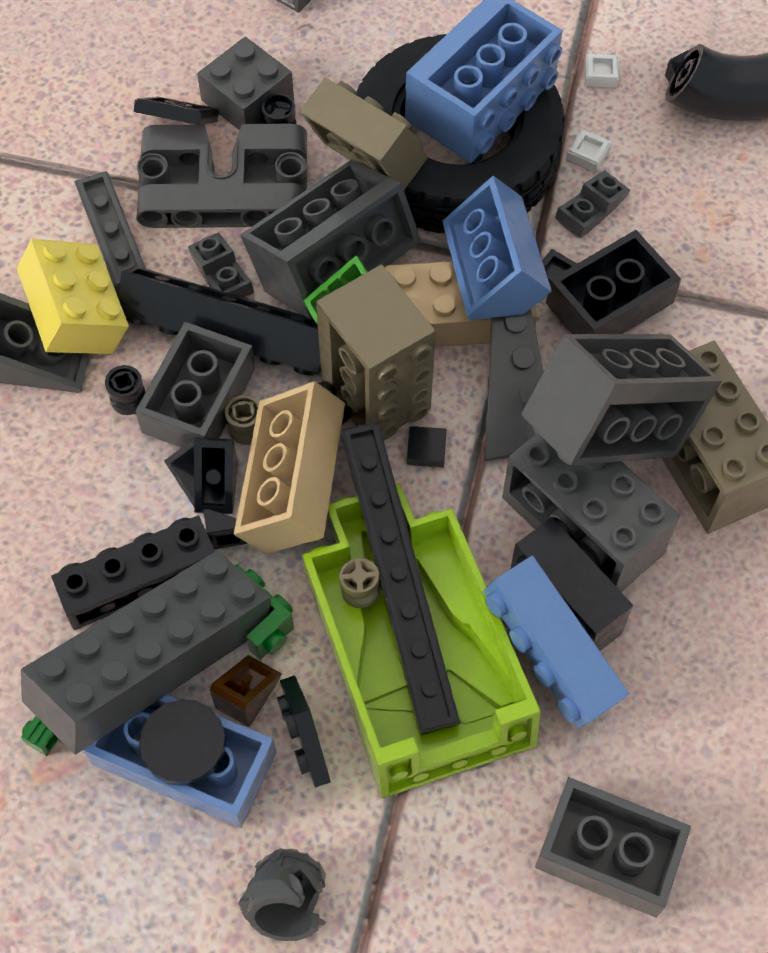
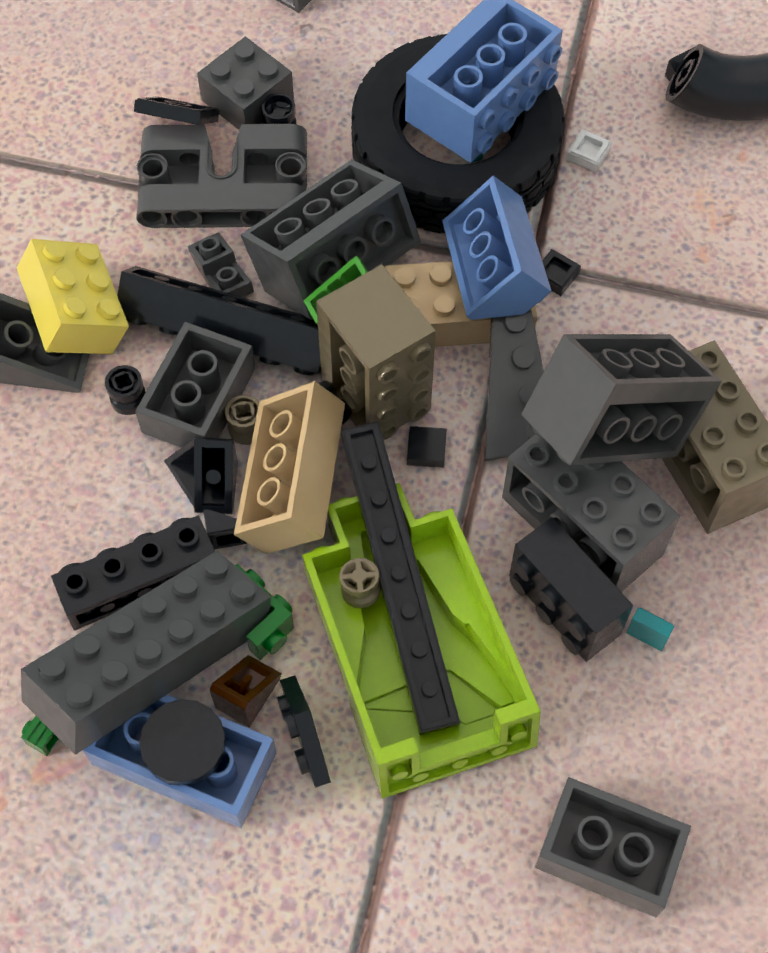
dark grey tile [75,171,146,294] -> none
dark grey helmet [238,848,326,941] -> none
dark tan brick [299,77,428,190] -> none
medium blue slope [483,555,630,729] -> none
black brick [546,230,681,334] -> none
dark grey slope [555,170,630,238] -> none
white tile [585,54,619,88] -> none
none -> teal tile [626,607,674,652]

